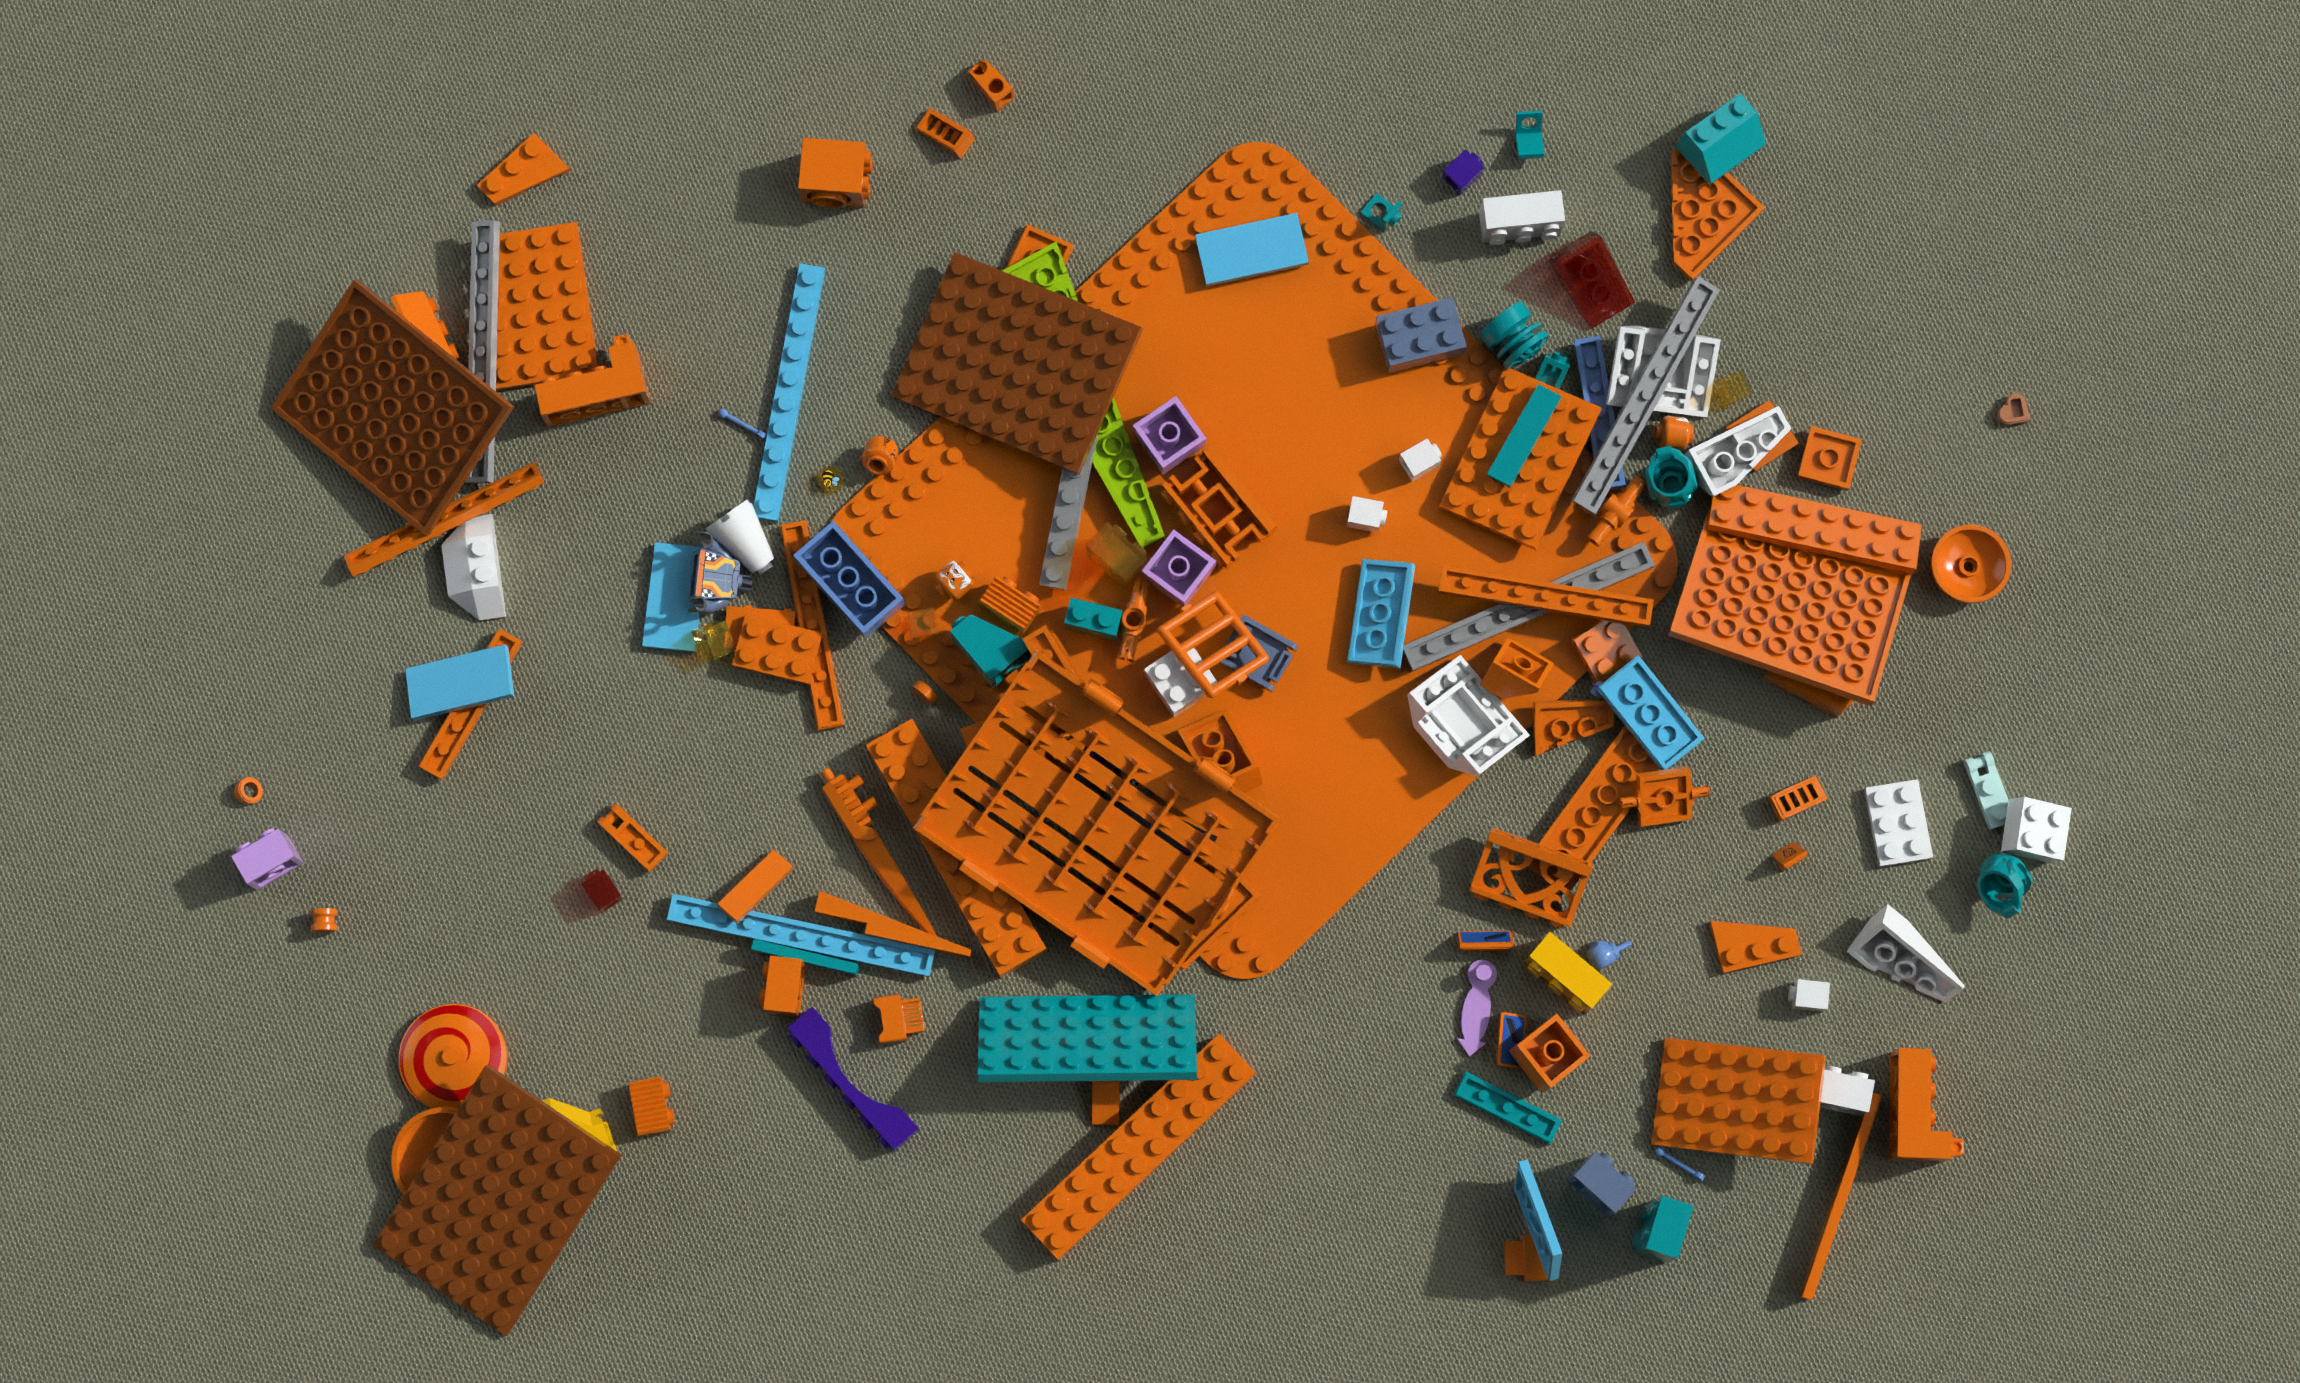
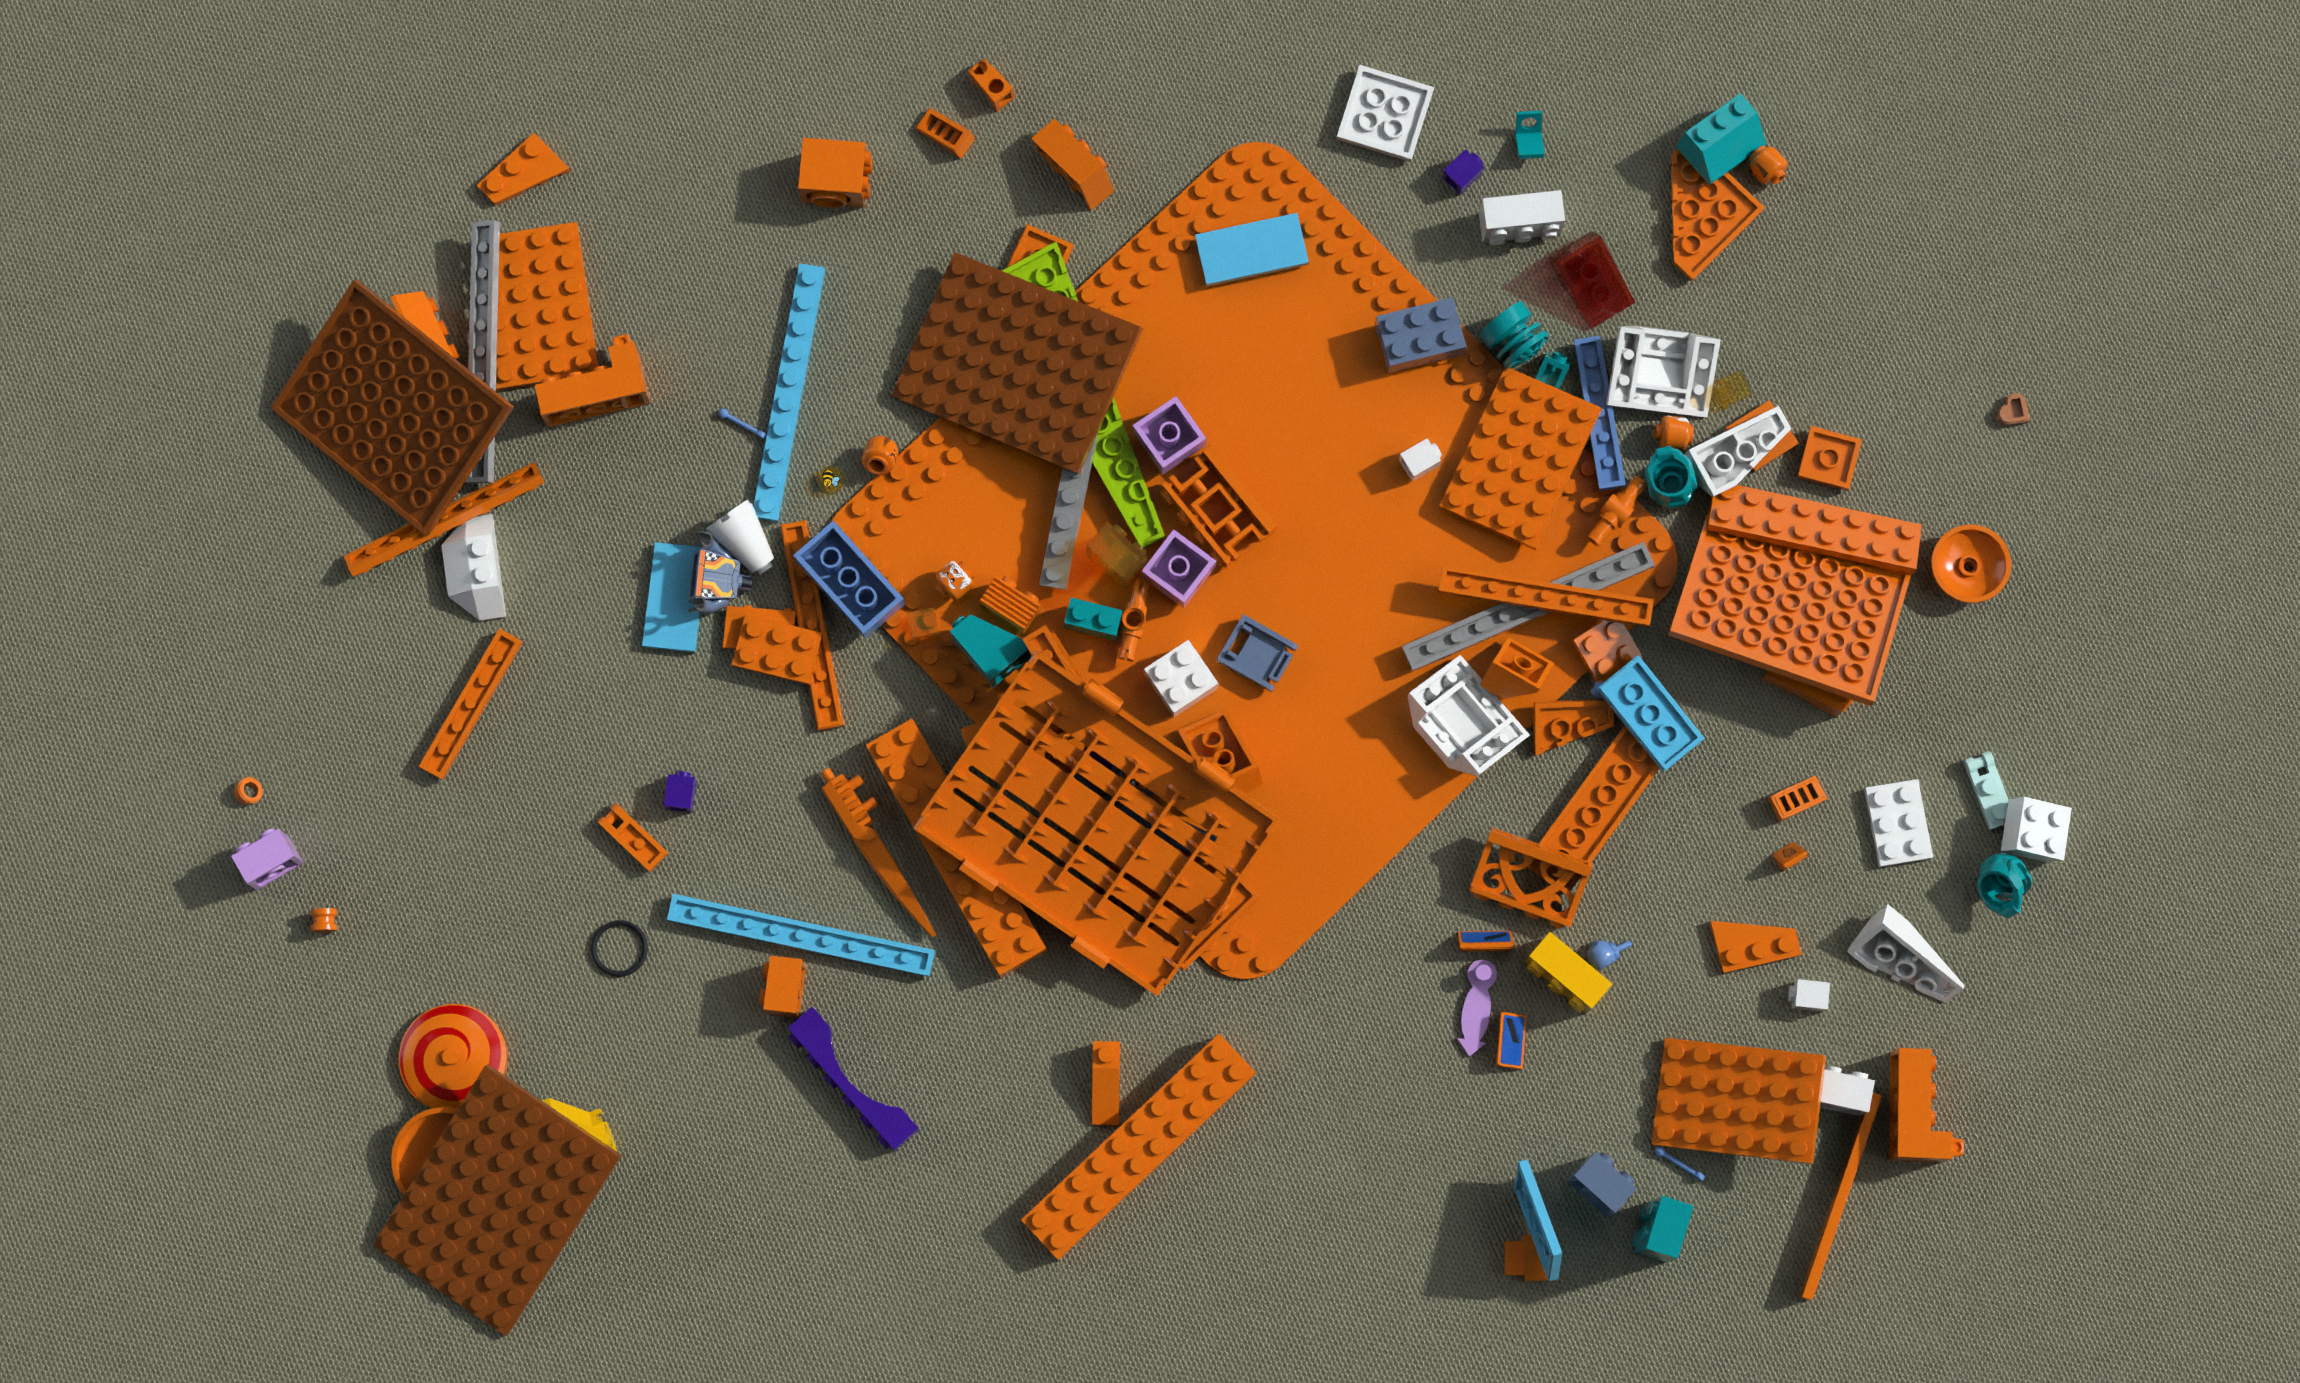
medium azure tile [405,644,514,721] -> none
clear red brick [581,869,624,913] -> none
orange brick [629,1076,676,1137] -> none
clear yellow panel [691,621,736,661] -> none
orange tile [717,849,793,924] -> none
teal tile [751,939,860,977] -> none
orange slope [814,891,972,959] -> none
orange piece [873,994,925,1045] -> none
orange tile [911,680,937,705] -> none
teal plate [978,994,1197,1082] -> none
orange bar [1157,591,1269,698] -> none
white brick [1347,496,1387,533] -> none
medium azure tile [1347,559,1415,669] -> none
teal bracket [1361,193,1403,232] -> none
teal tile [1453,1071,1562,1145] -> none
teal tile [1487,384,1562,488] -> none
orange brick [1509,1014,1590,1093] -> none
light grey plate [1571,276,1720,515] -> none
orange plate [1619,766,1710,827] -> none
none -> black tyre [591,920,648,977]
none -> dark purple brick [664,771,697,813]
none -> orange wedge [1031,118,1114,211]
none -> white plate [1336,65,1434,162]
none -> orange head [1749,146,1788,185]

